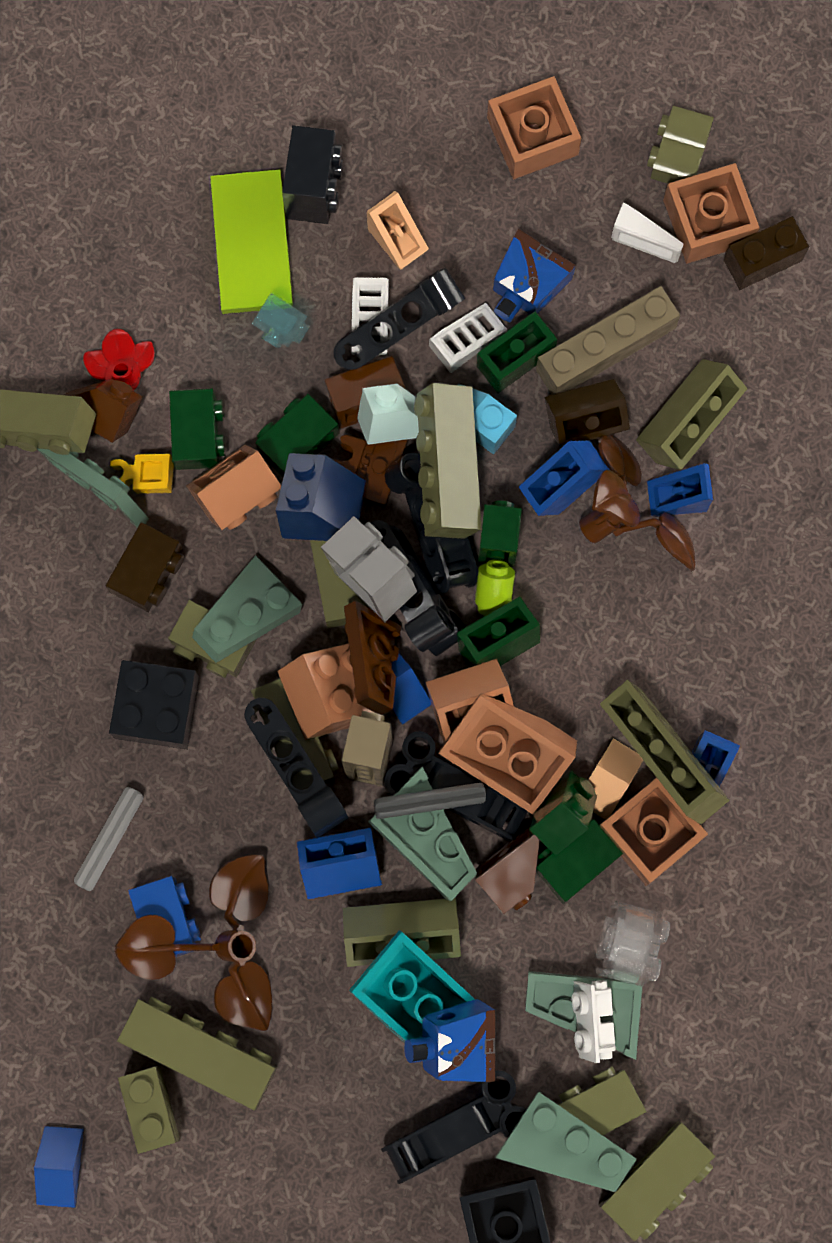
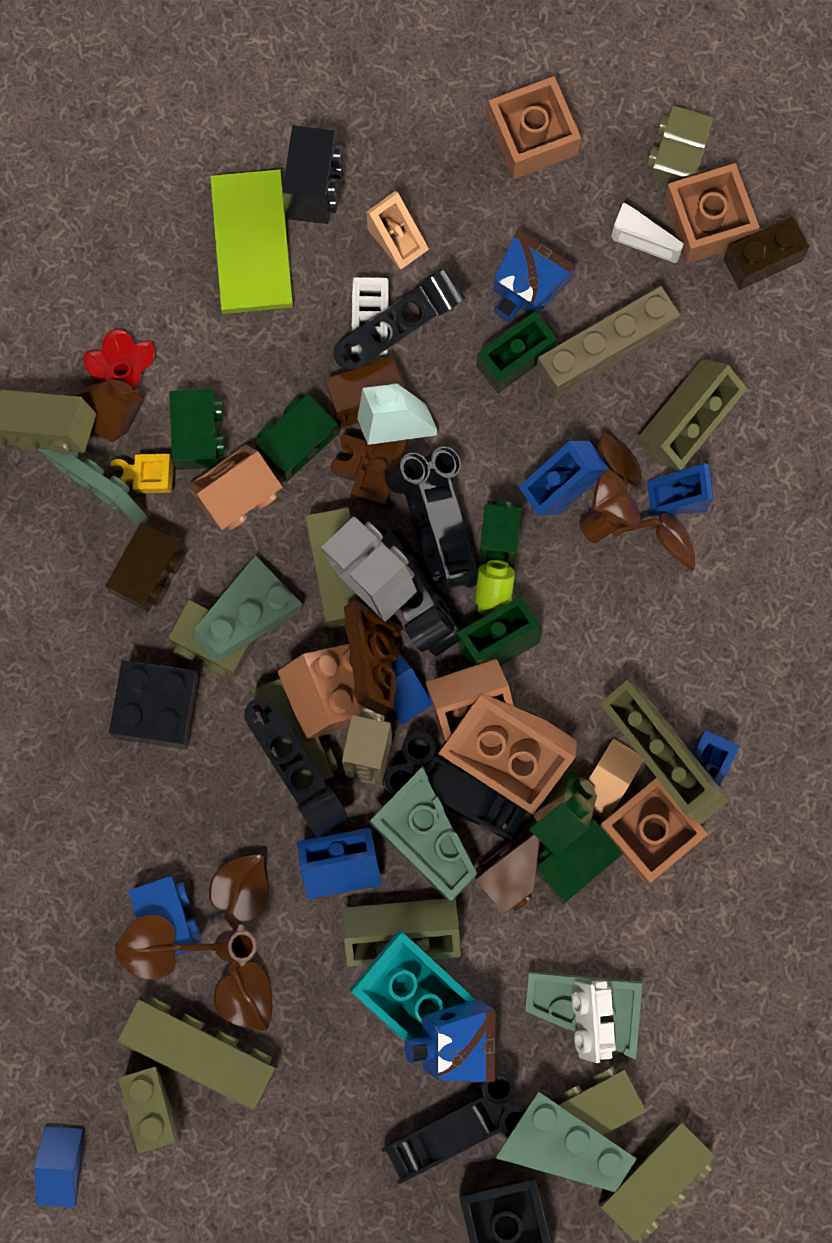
light grey axle [74,787,144,891] -> none
clear light blue brick [252,292,310,349] -> none
dark blue slope [276,453,366,541] -> none
dark grey axle [374,783,486,819] -> none
brick [414,383,482,539] -> none
white slope [429,303,507,373] -> none
medium azure slope [458,383,517,454] -> none
dark brown brick [544,379,630,448] -> none
clear brick [596,901,670,987] -> none

